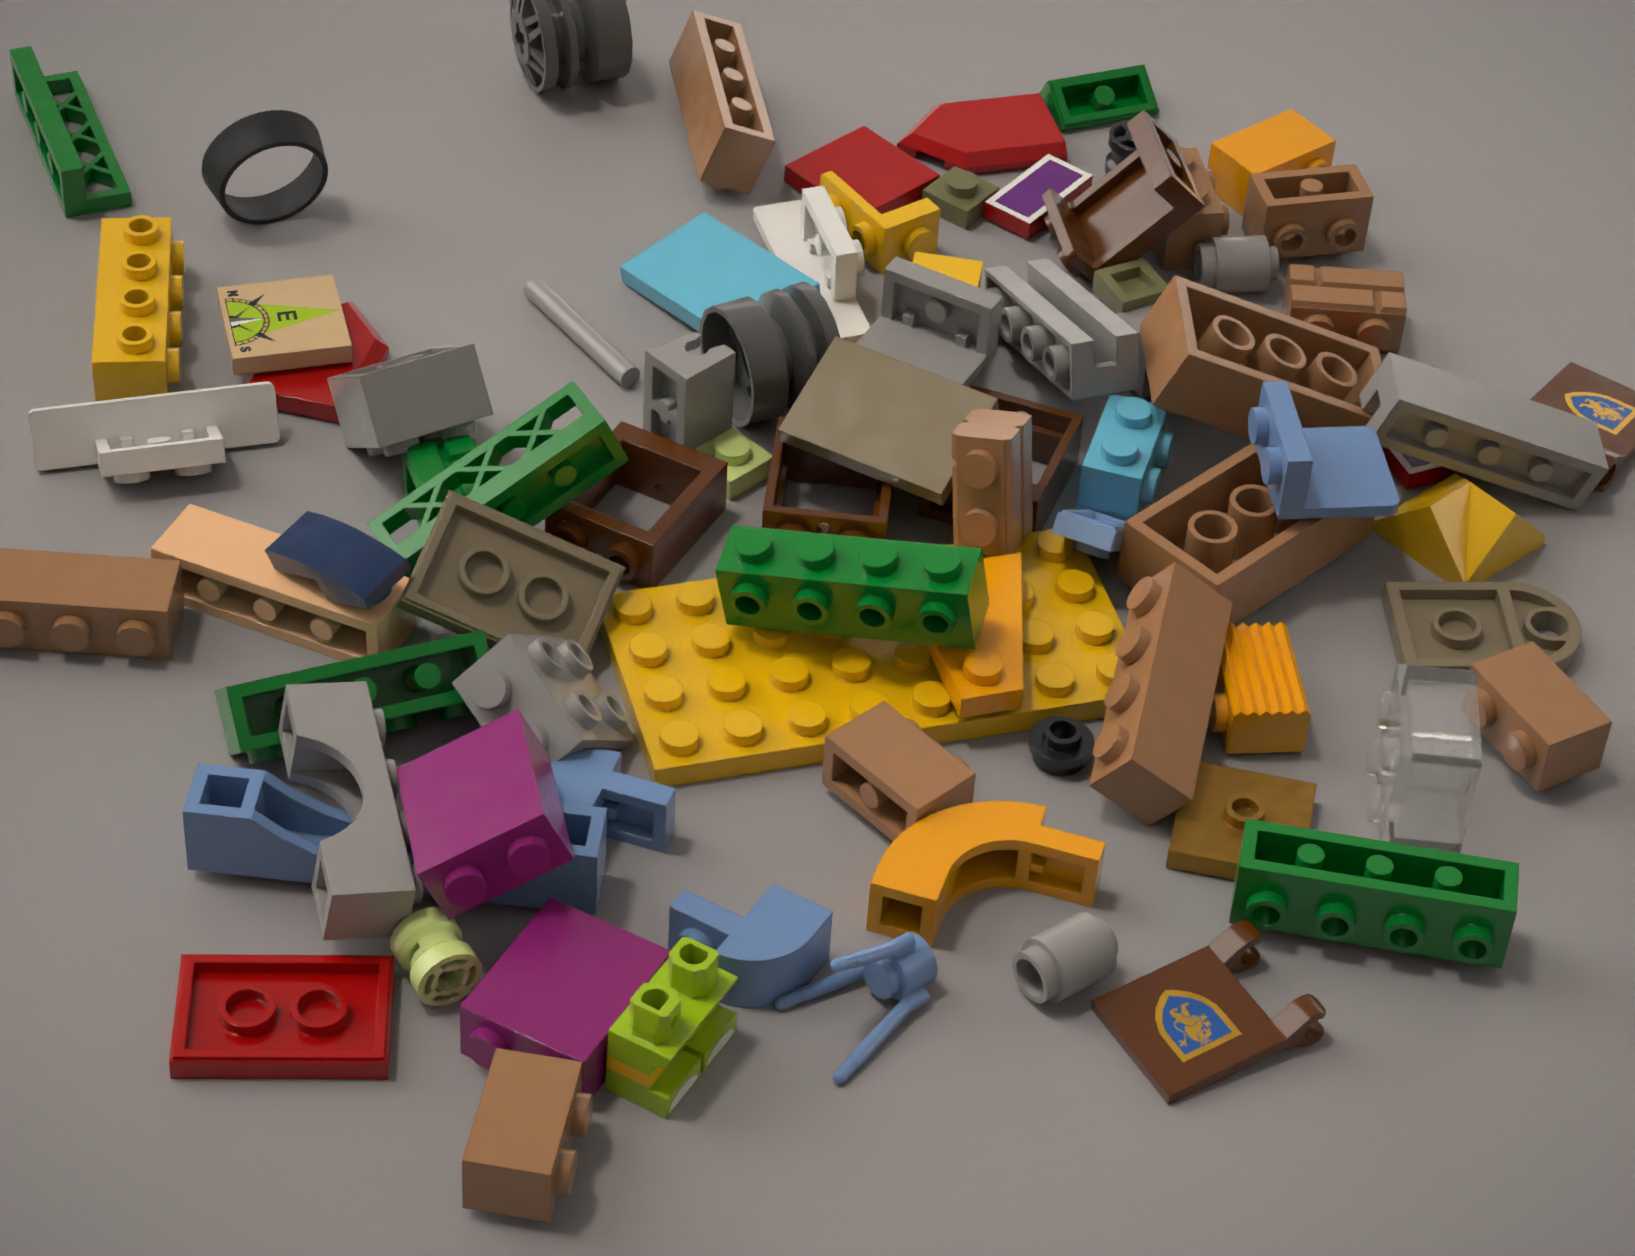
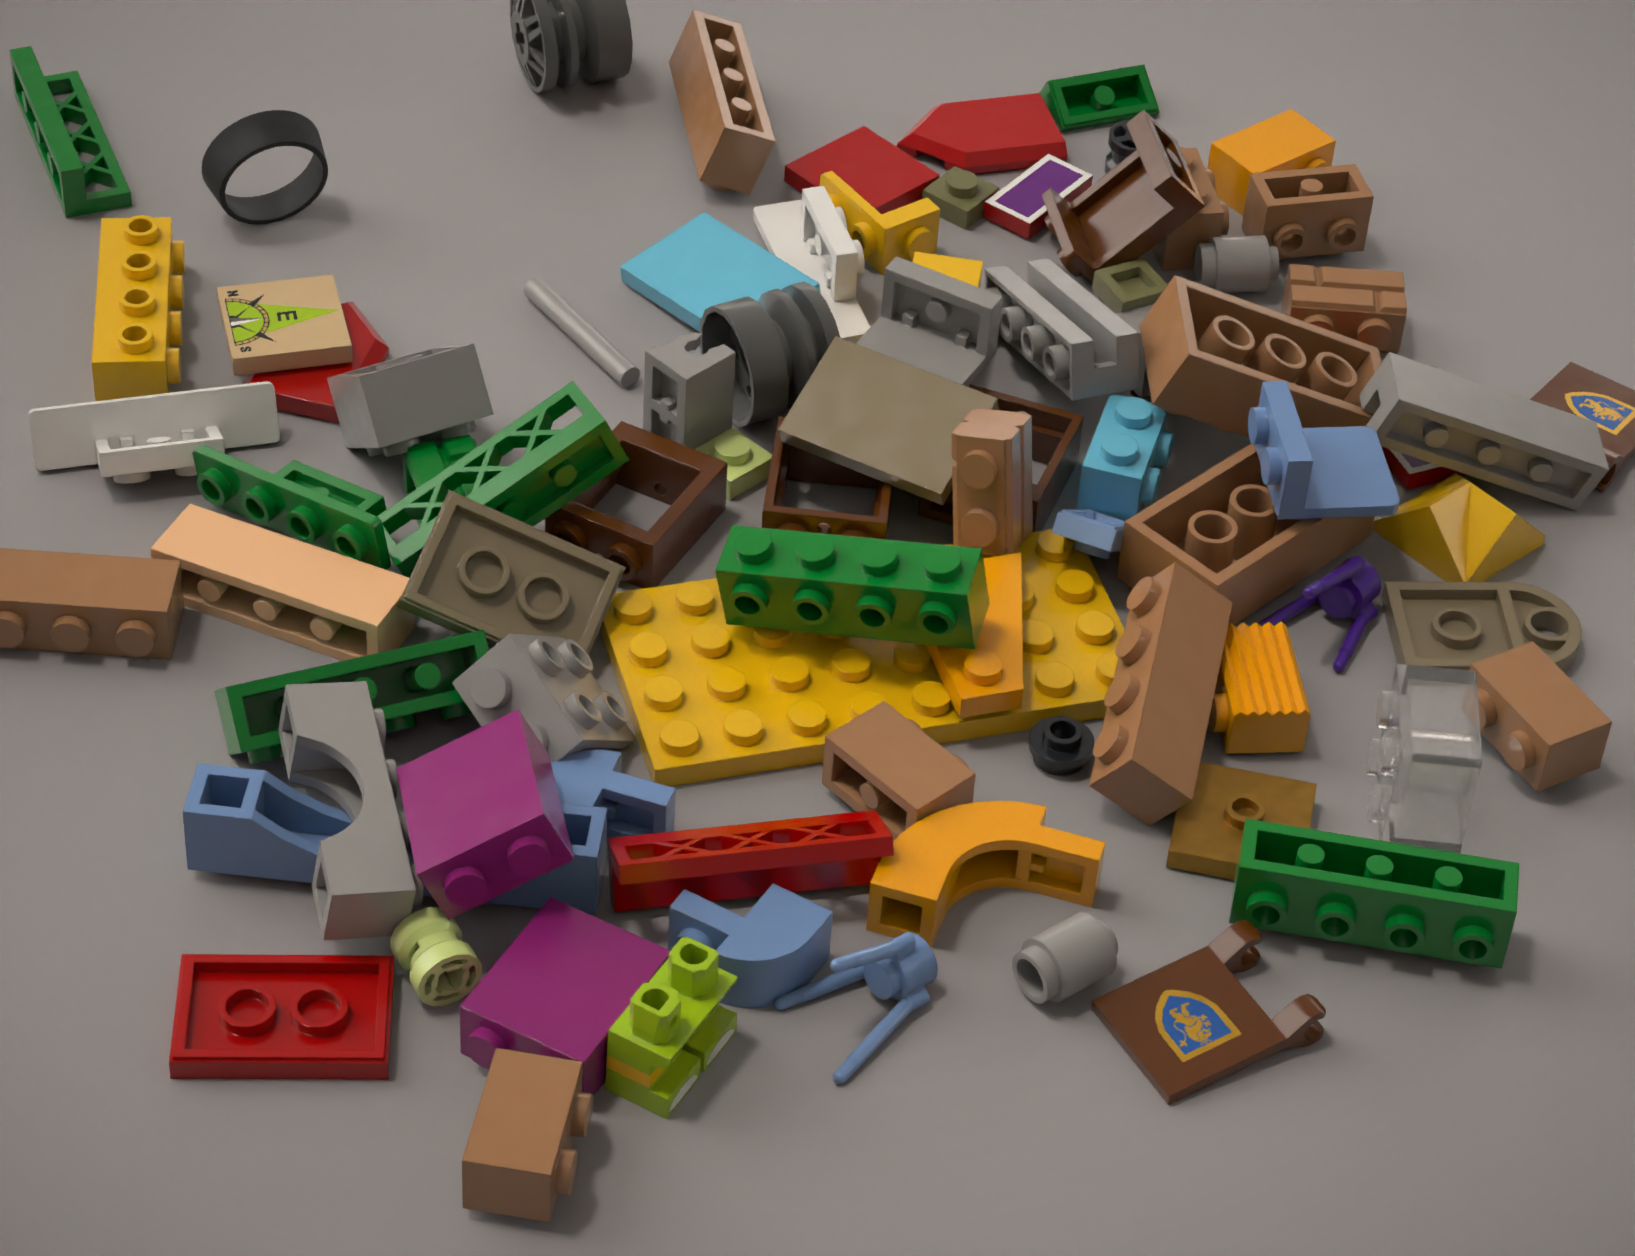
dark blue slope [265,511,411,610] -> none
none -> green bracket [192,445,391,570]
none -> red fence [607,810,894,912]
none -> dark purple plant [1258,556,1382,673]

